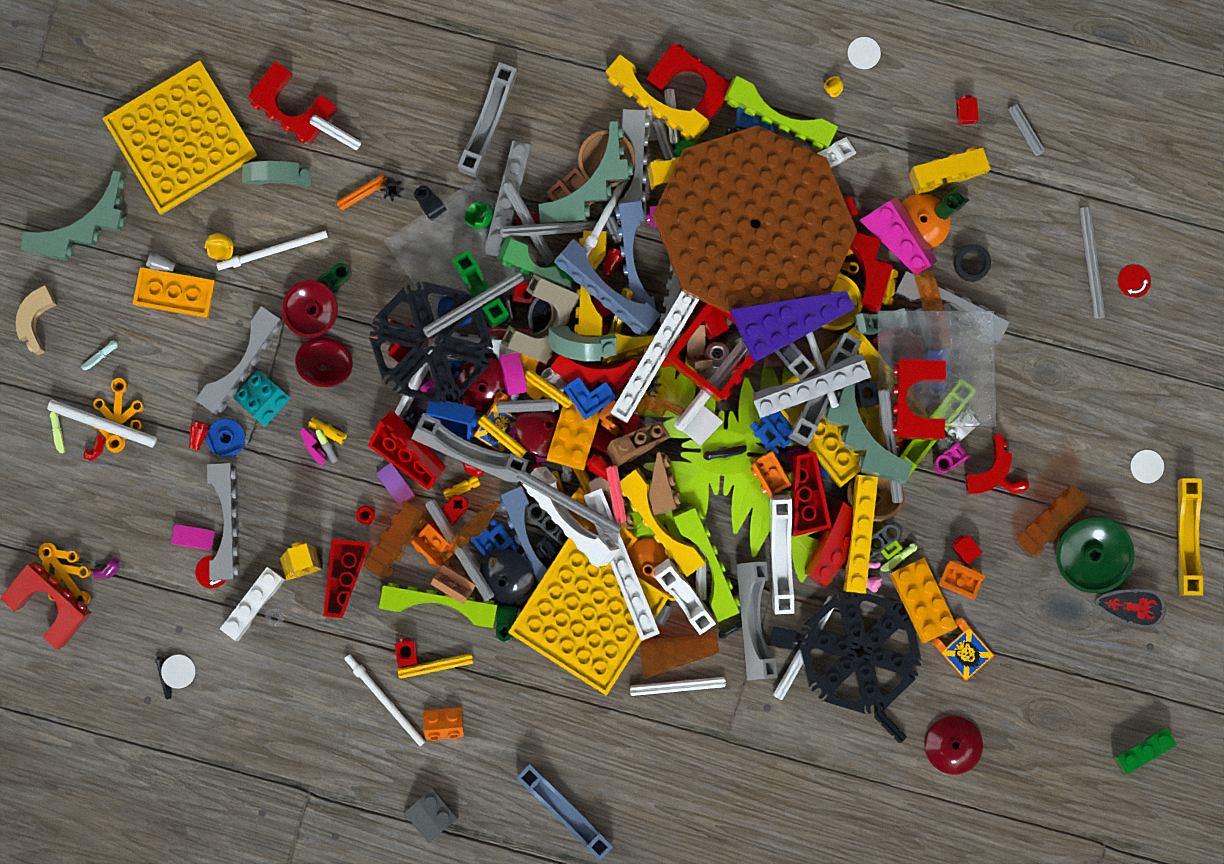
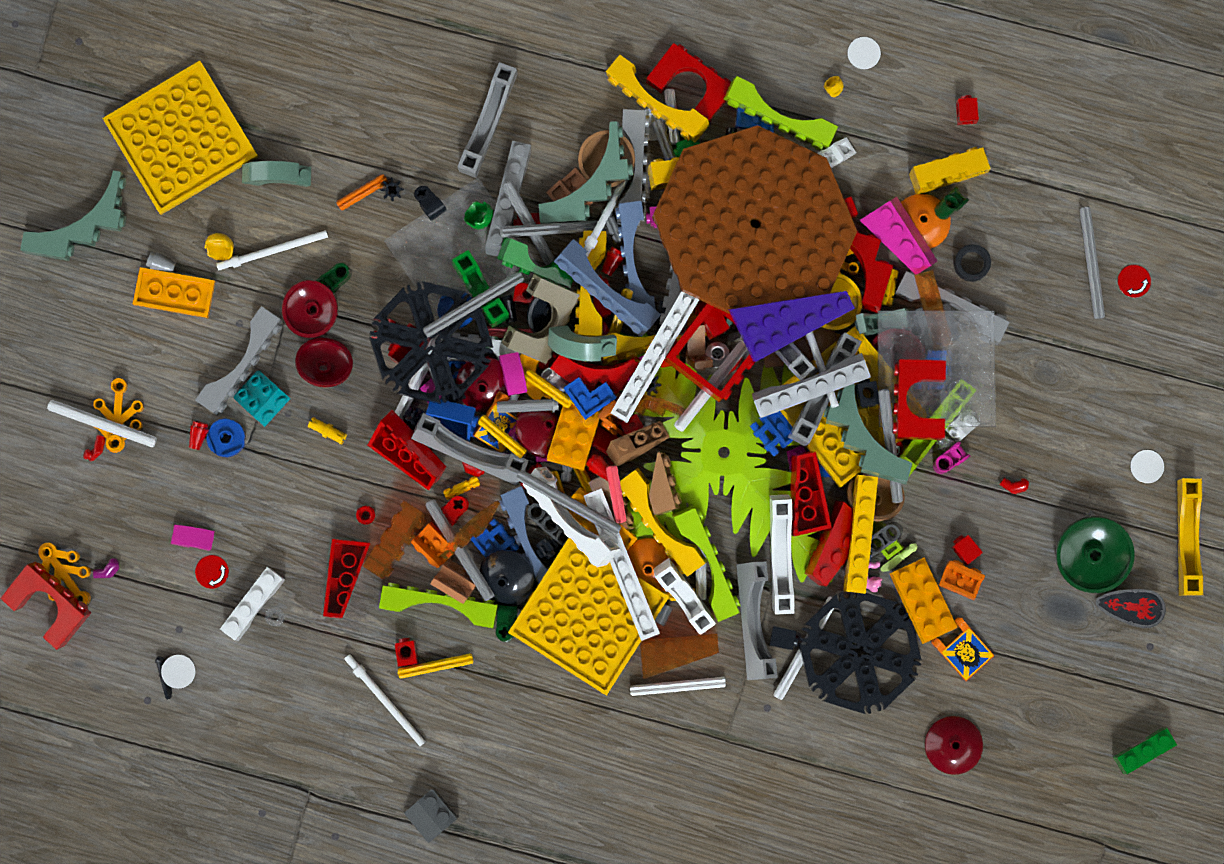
tan arch [16,286,57,355] -> none
yellowish green piece [50,411,66,453] -> none
light aqua piece [81,341,118,370] -> none
light grey arch [207,463,239,581] -> none
red arch [248,61,338,145] -> none
yellow wedge [280,541,323,581] -> none
dark pink slope [301,428,327,466] -> none
white axle [310,115,361,150] -> none
light grey piece [316,430,338,463] -> none
medium lavender slope [376,463,415,506] -> none
orange bracket [423,707,464,741] -> none
sand blue arch [516,763,614,861] -> none
white sticker [683,406,723,446] -> none
black piece [703,445,747,461] -> none
black piece [718,617,742,639] -> none
orange bracket [750,450,792,498] -> none
black axle [874,710,907,743] -> none
red arch [965,434,1012,496] -> none
light grey axle [1008,104,1045,156] -> none
clear orange wedge [1014,484,1090,557] -> none

